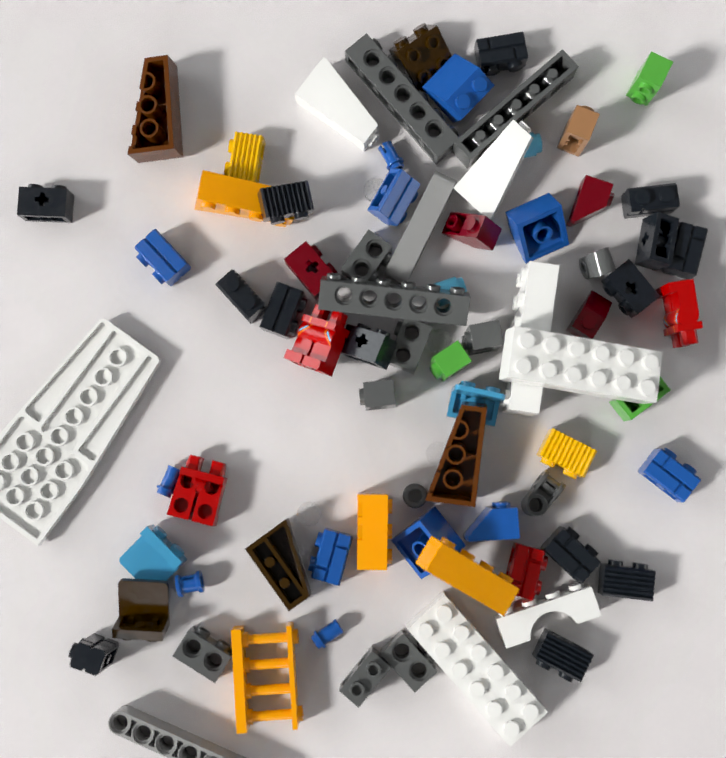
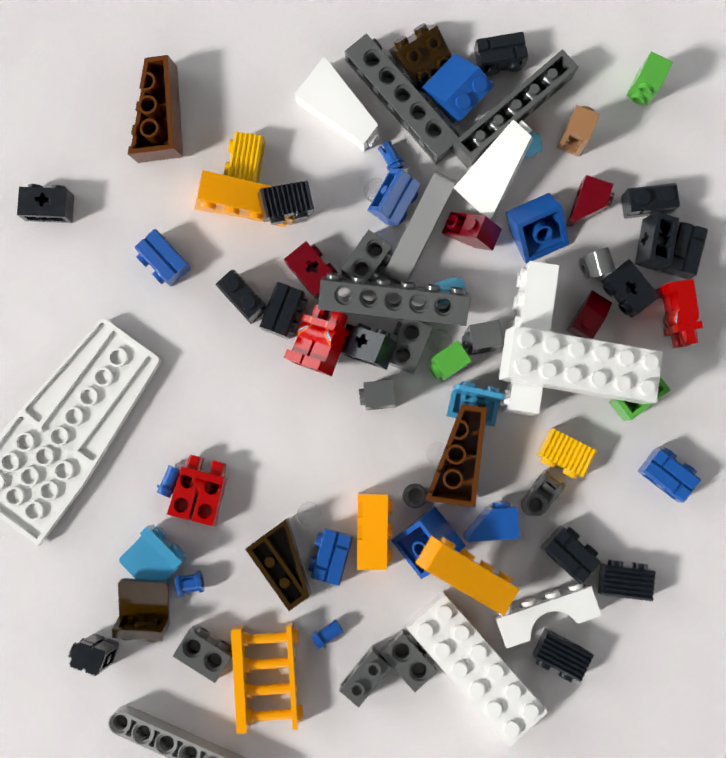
red brick [506,542,548,600] -> none

